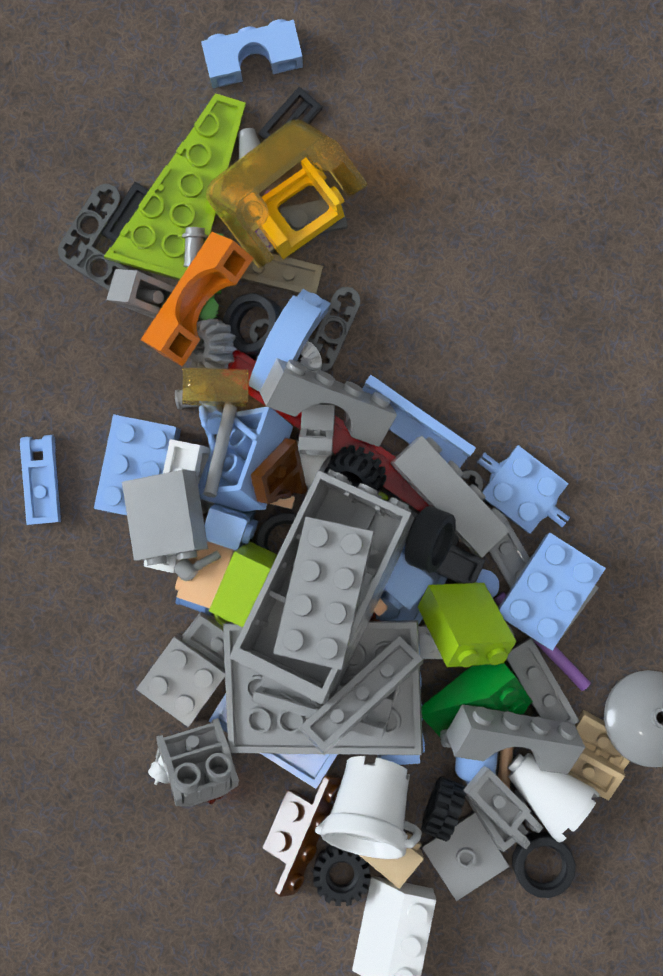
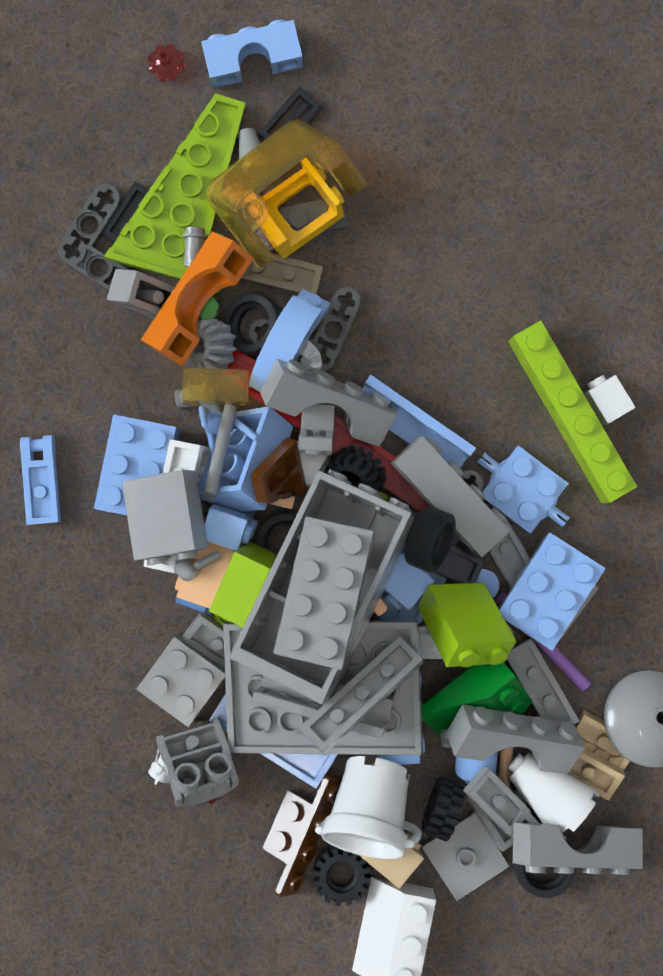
none -> clear red plant [148,44,185,82]
none -> lime brick [508,320,637,503]
none -> light grey arch [513,822,643,875]
none -> white brick [583,375,635,426]

